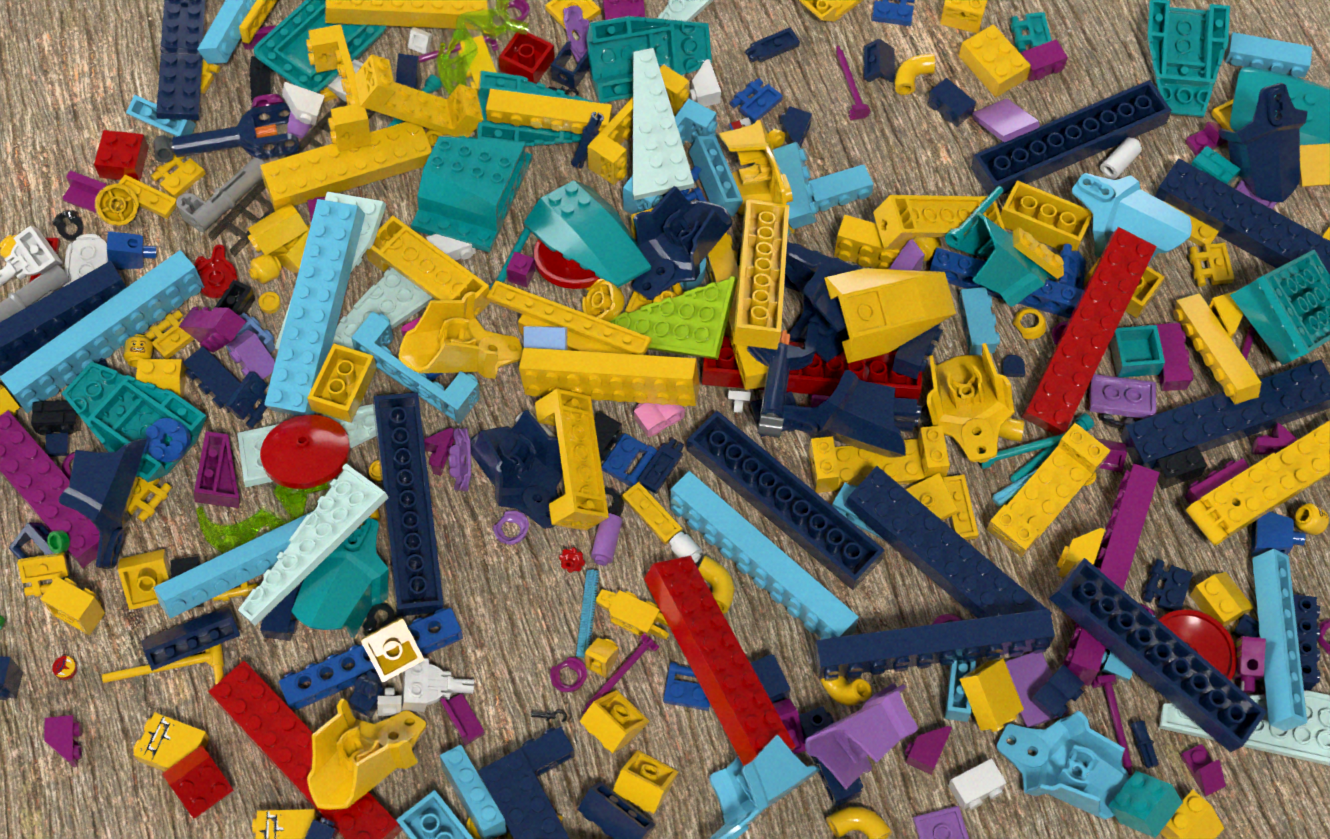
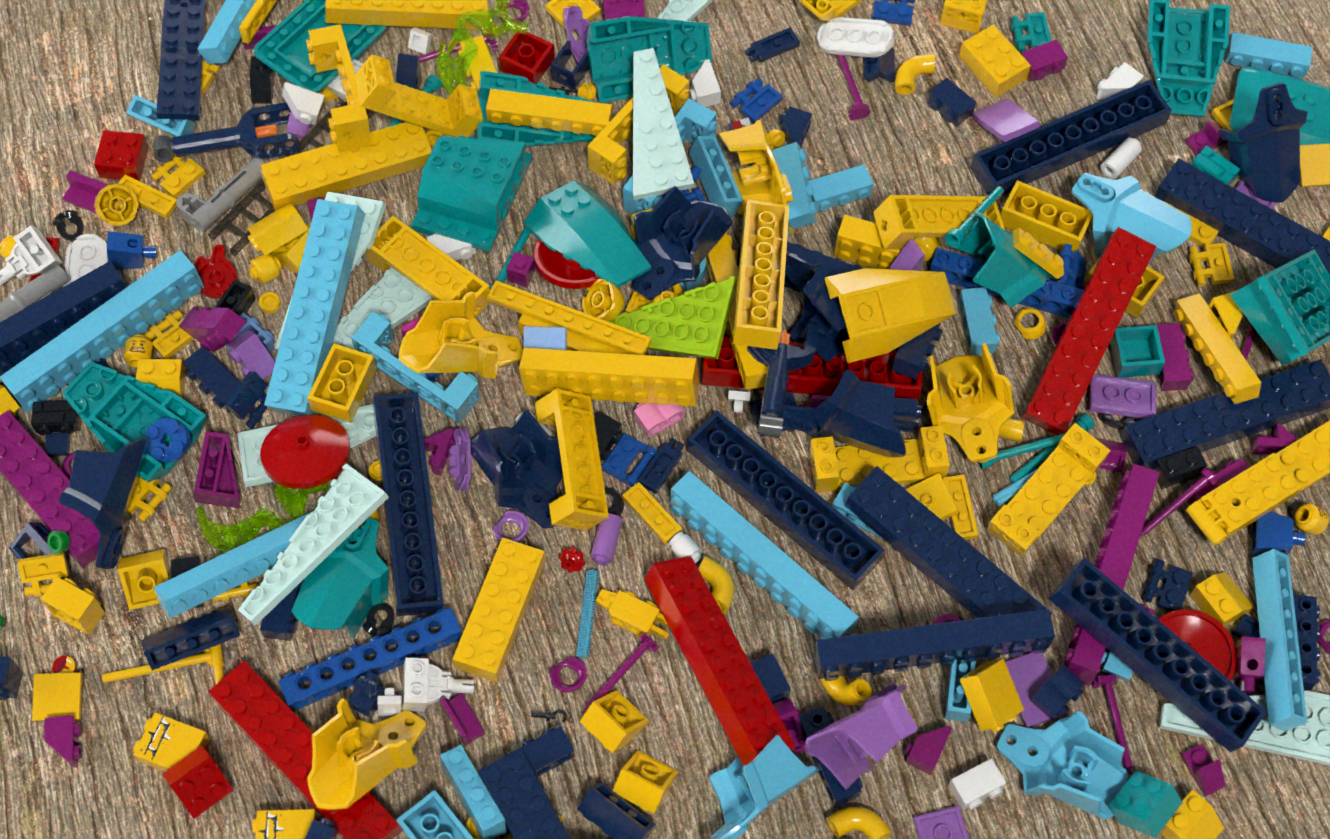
magenta piece [251,94,284,108] -> none
slope [361,617,424,682] -> none
dark blue pin [571,112,604,168] -> none
yellow slope [585,638,619,678] -> none
blue plate [663,662,710,711] -> none
dark blue tile [1002,355,1025,378] -> none
yellow slope [1056,528,1105,578] -> none
dark blue axle [1130,721,1159,768] -> none
none -> yellow tile [32,672,83,721]
none -> yellow brick [452,537,546,683]
none -> yellow plate [578,83,596,101]
none -> white tile [817,17,895,57]
none -> white slope [1096,62,1144,100]
none -> magenta piece [1140,468,1218,537]

